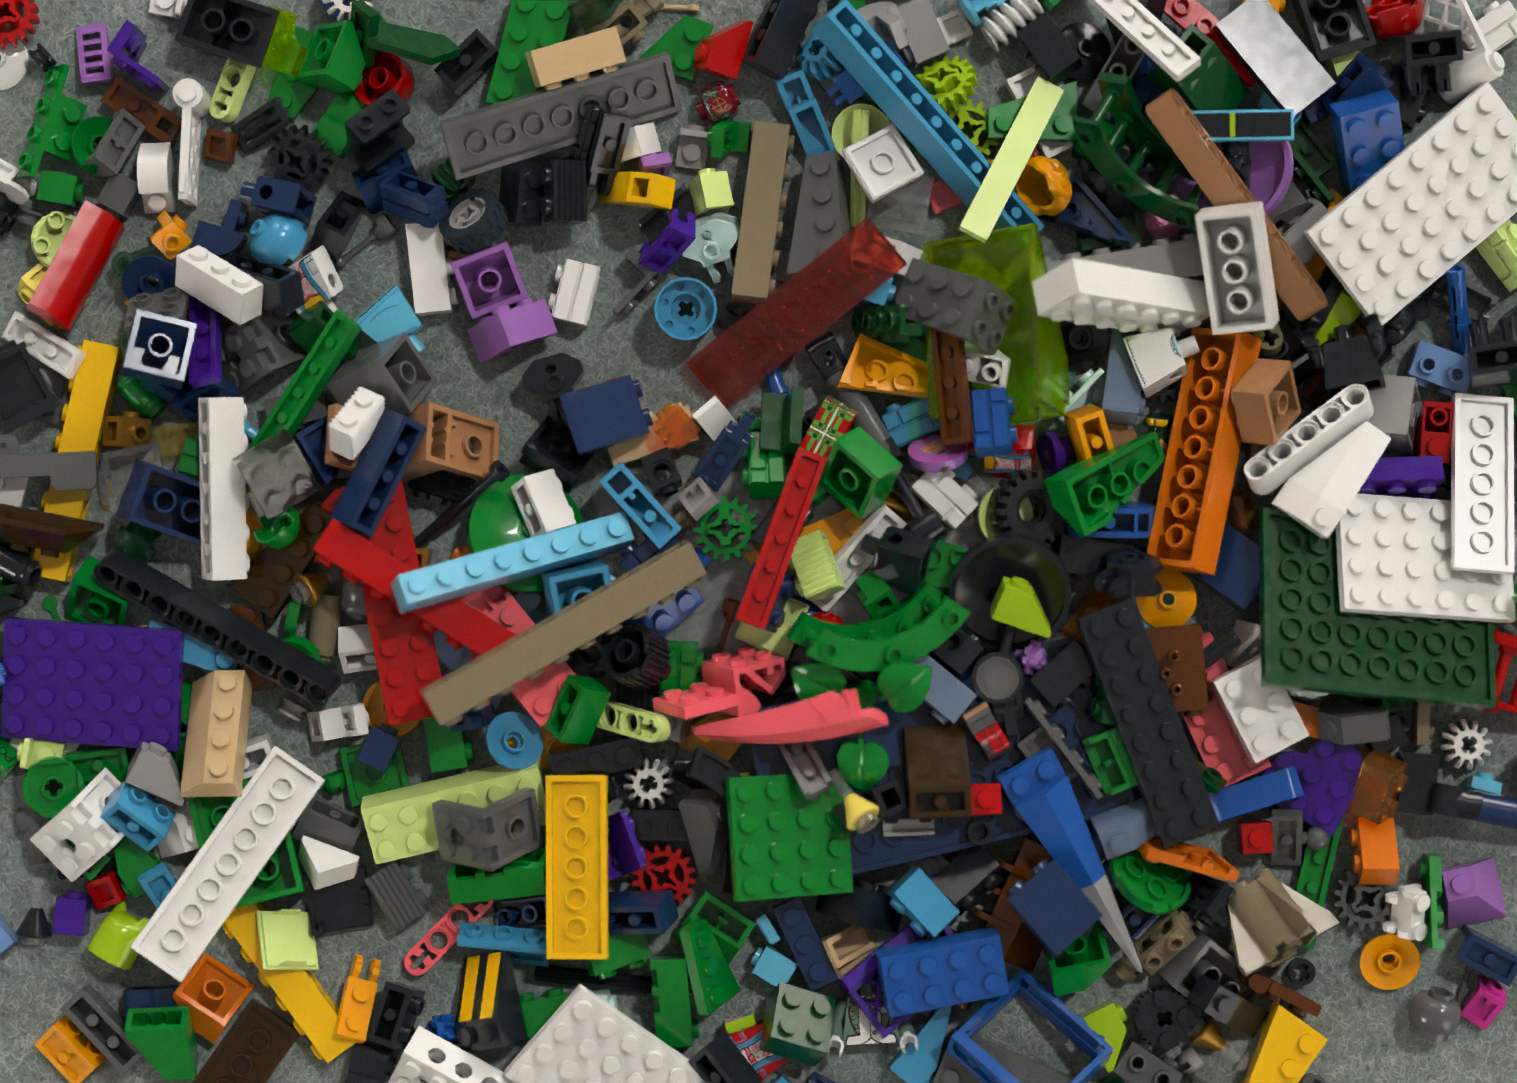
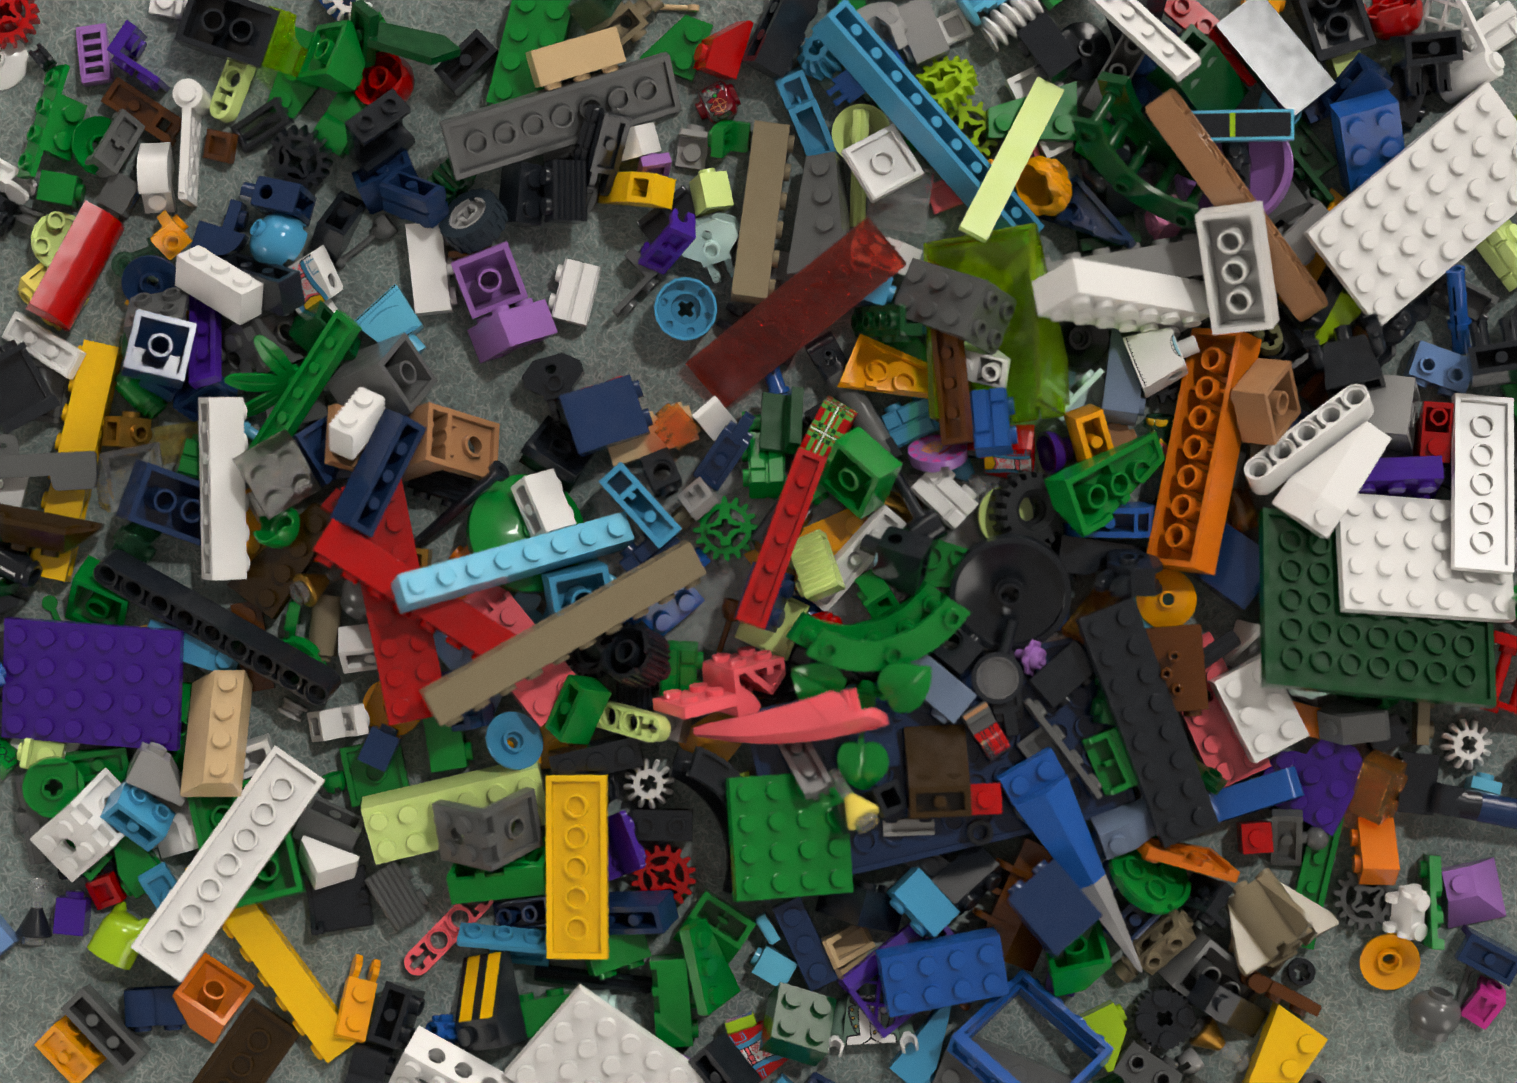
green slope [124,1006,199,1080] -> none
yellowish green piece [256,909,319,970] -> none
dark grey slope [678,789,729,883] -> none
lime slope [990,576,1051,638] -> none
none -> green plant [224,335,299,417]

